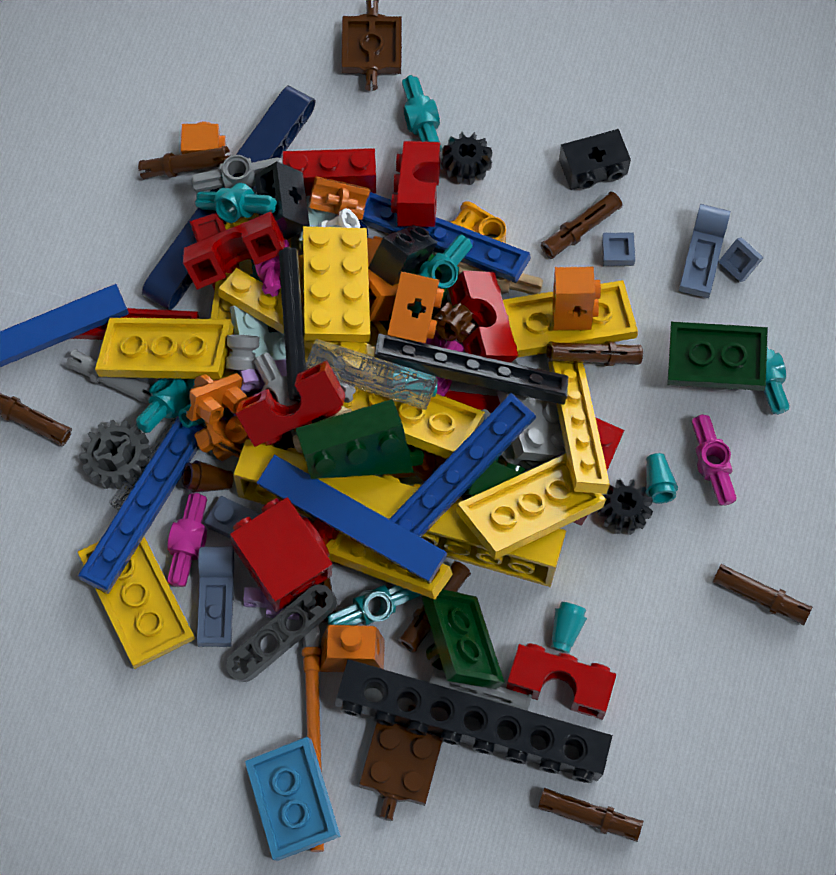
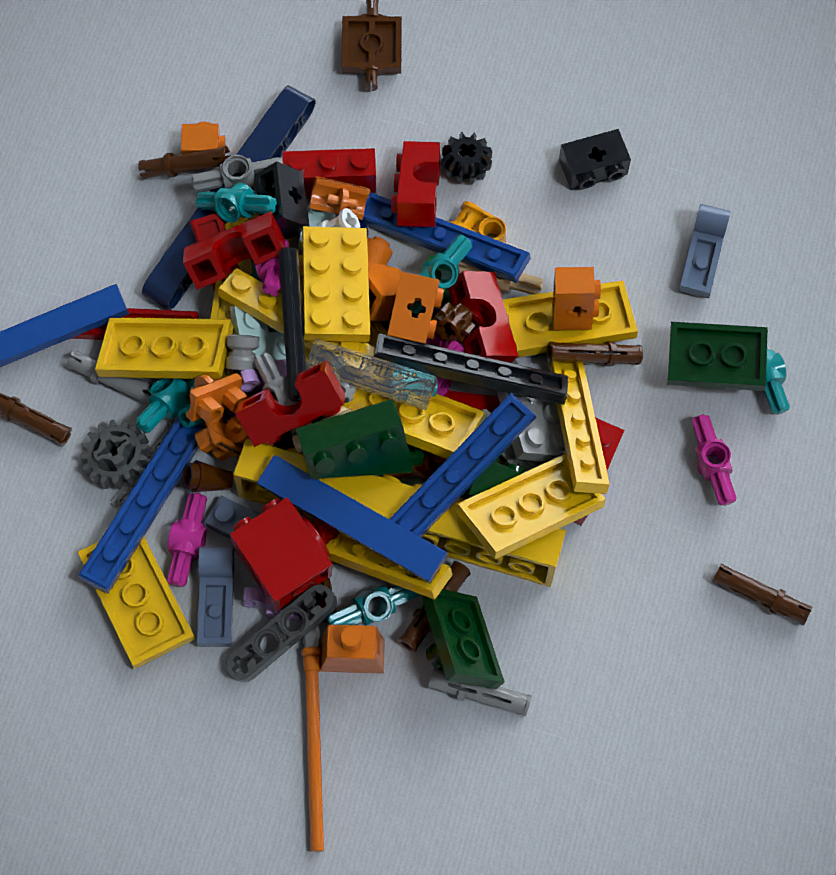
dark azure plate [245,737,341,861] -> none
black brick [335,659,613,783] -> none
reddish brown plate [359,705,442,821] -> none
black brick [368,225,438,286] -> none
teal axle [402,75,442,152] -> none
red arch [506,643,617,720] -> none
reddish brown pin [538,788,644,842] -> none
reddish brown pin [541,191,623,259] -> none
teal cone [550,601,587,654] -> none
black gear [597,479,653,535] -> none
sand blue plate [602,232,635,266] -> none
teal cone [646,453,678,504] -> none
sand blue plate [718,237,764,282] -> none

